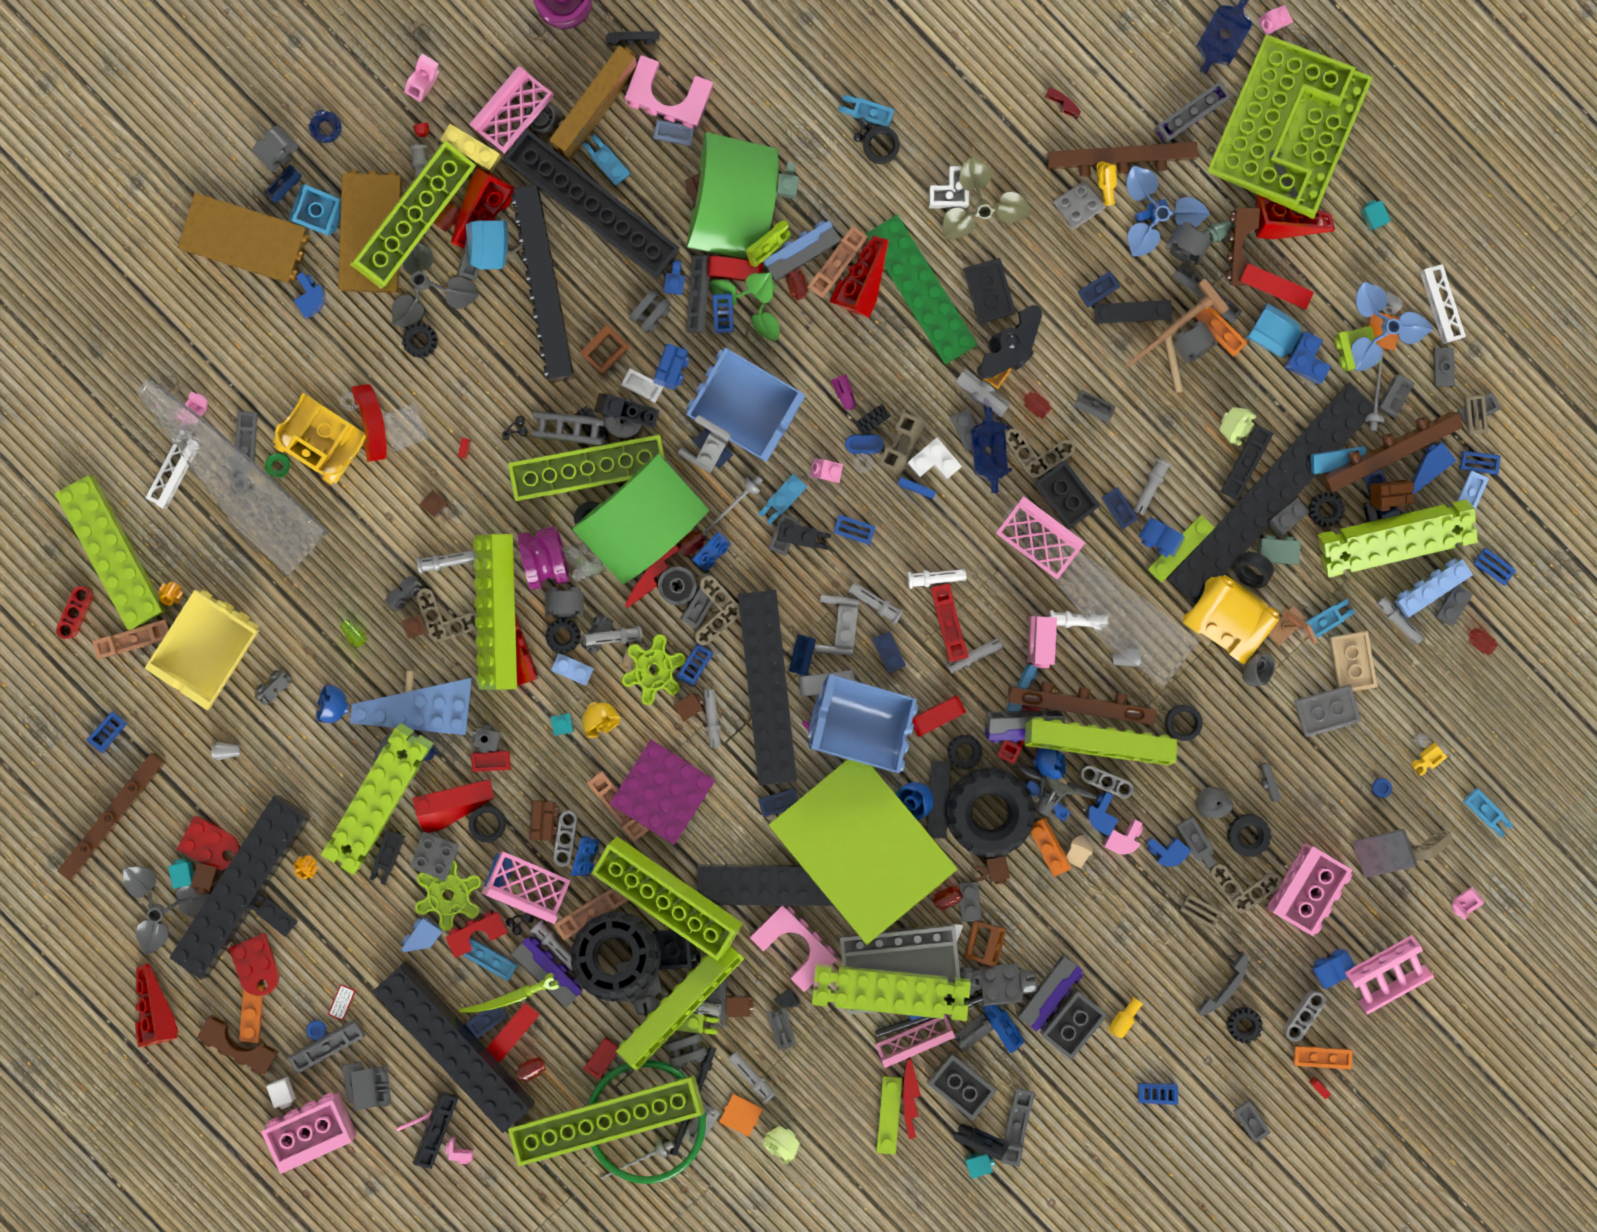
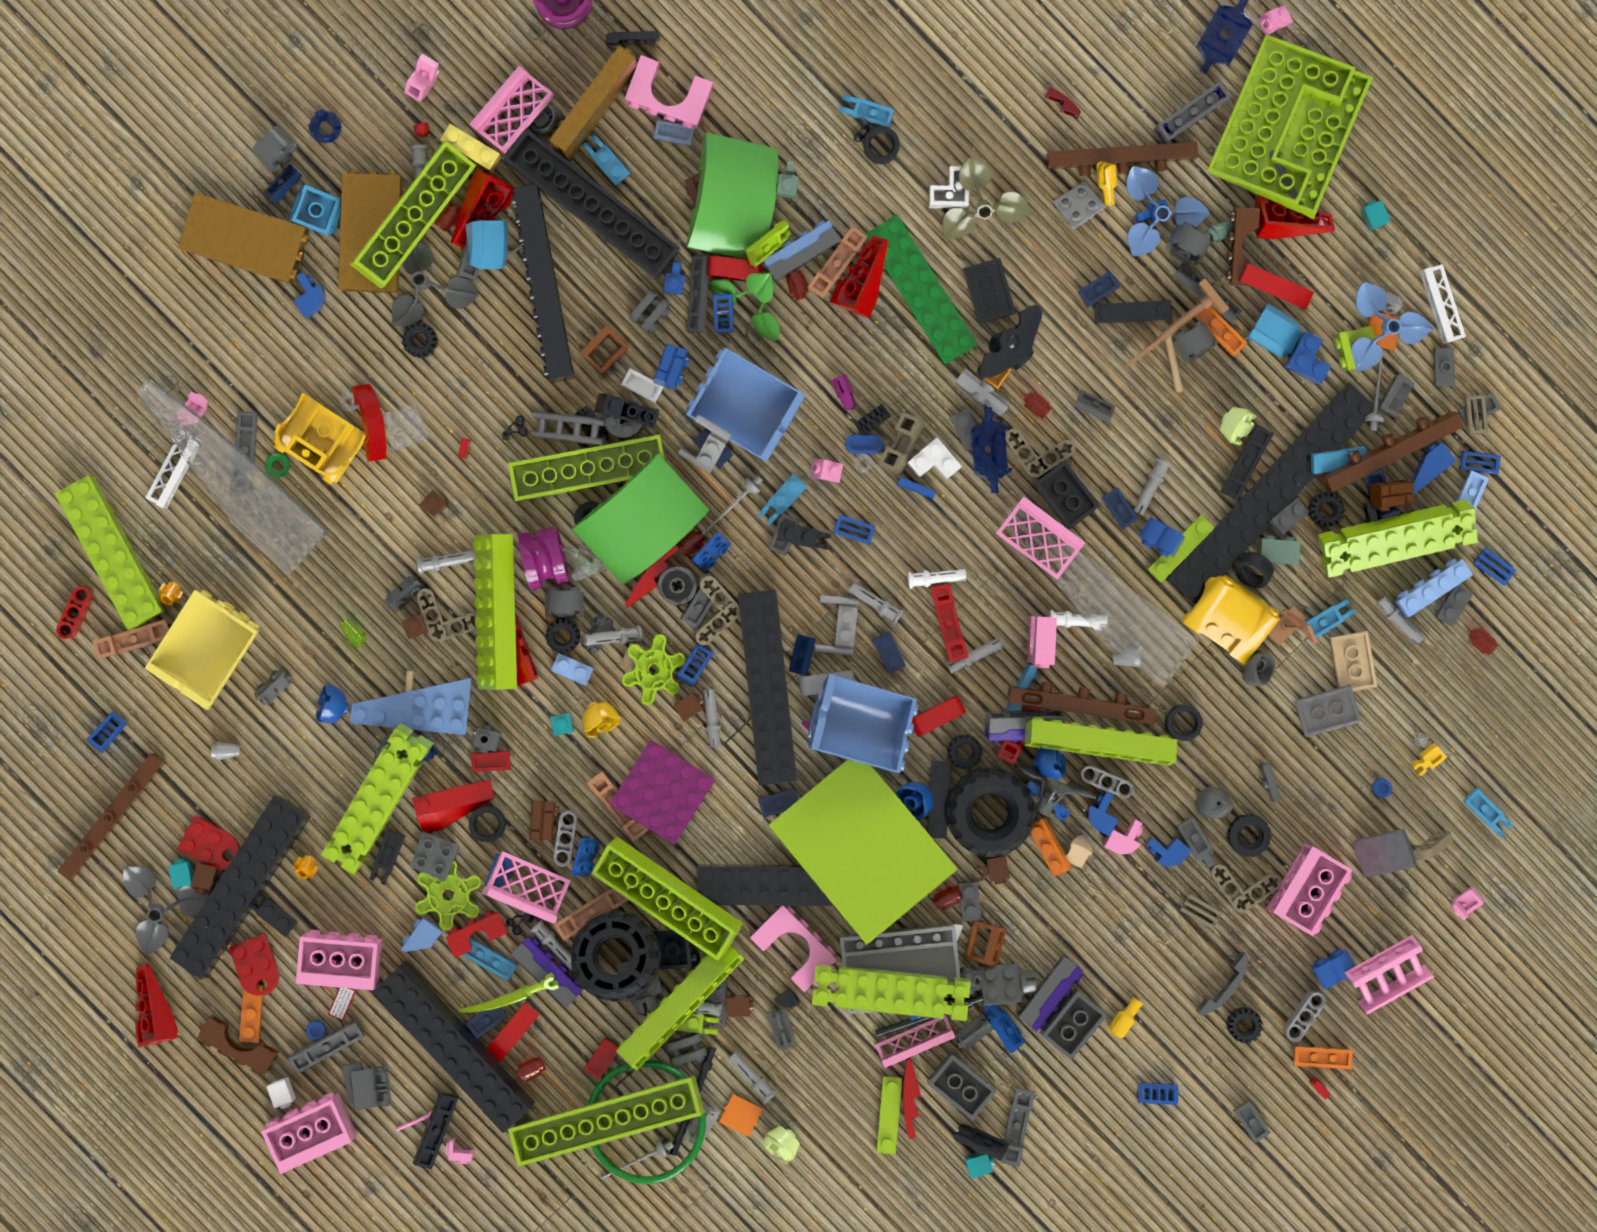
none -> bright pink brick [296,930,383,990]

